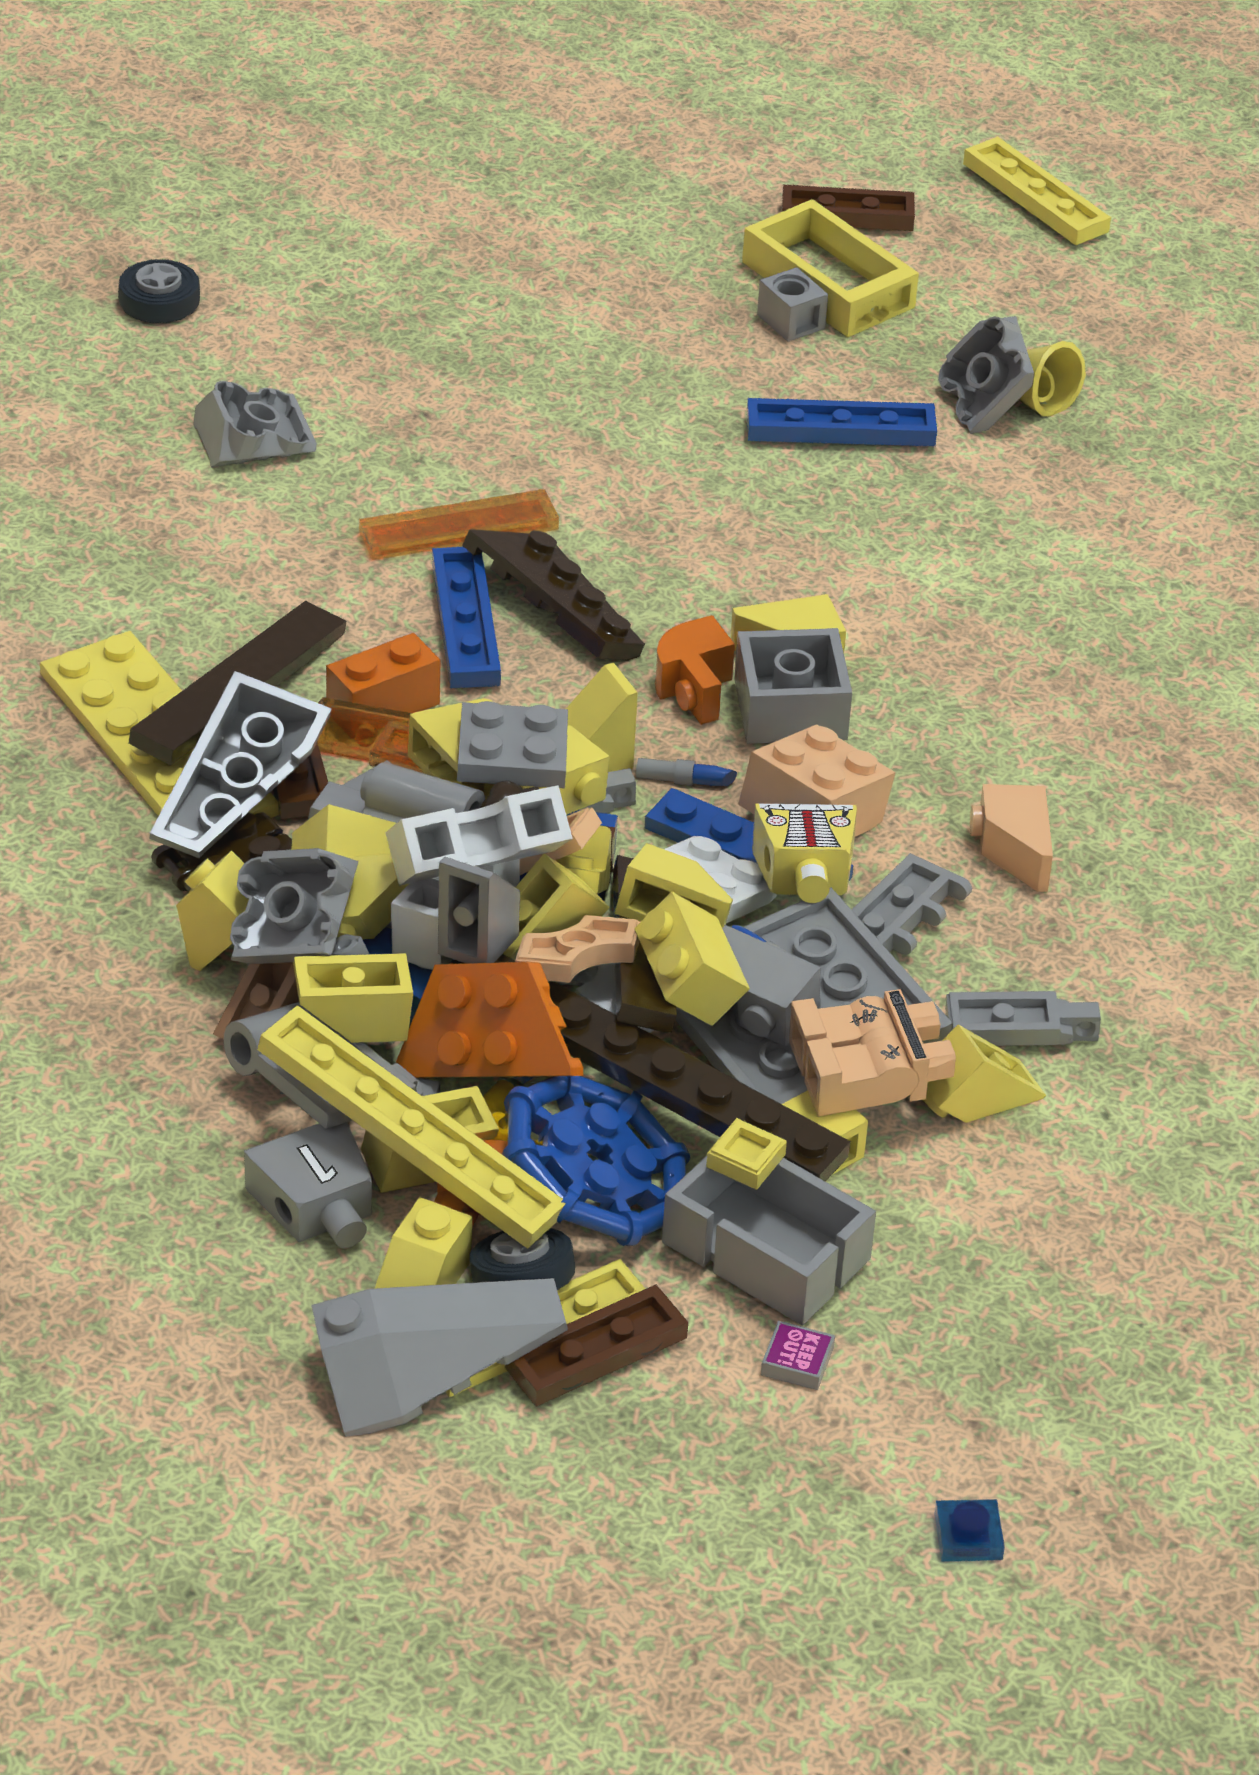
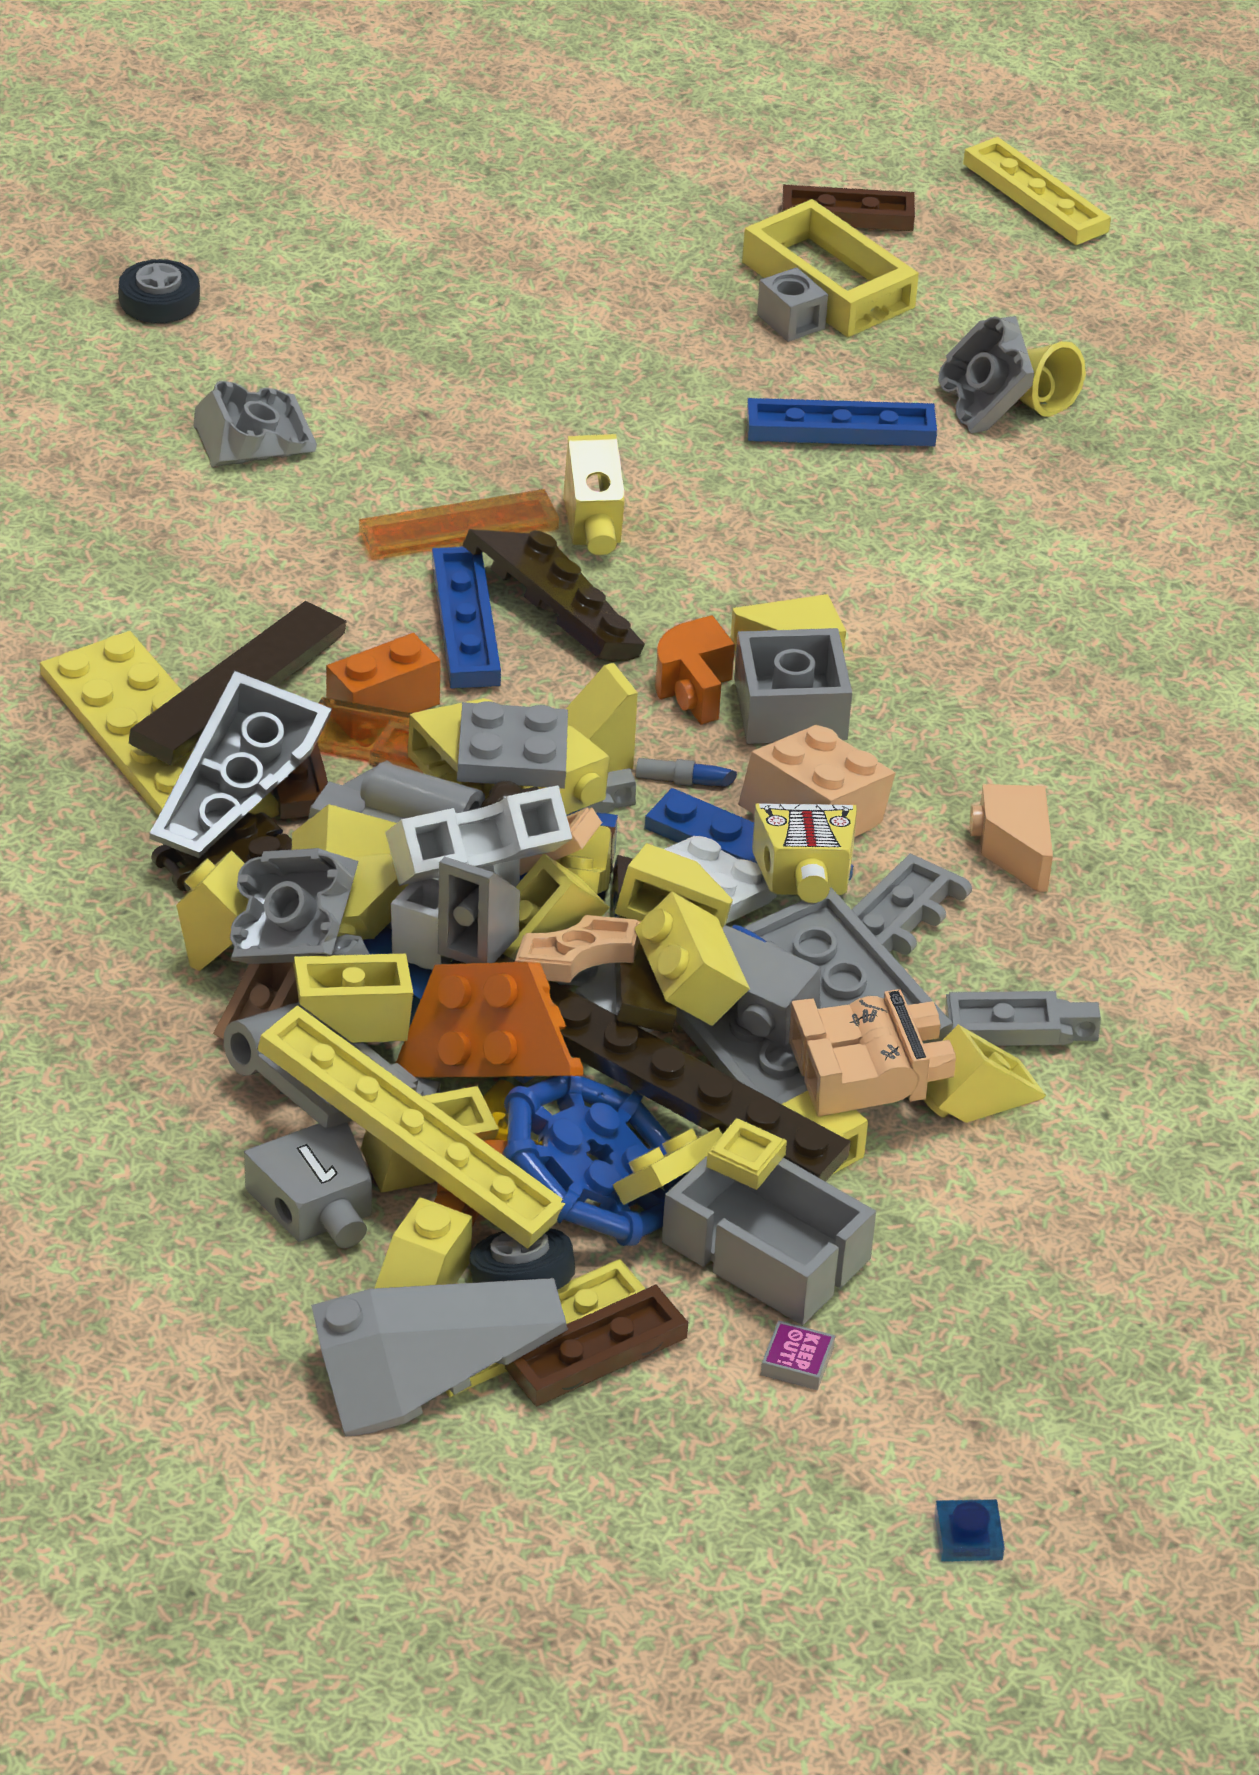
none -> light yellow torso [563,434,625,555]
none -> light yellow plate [613,1127,722,1205]

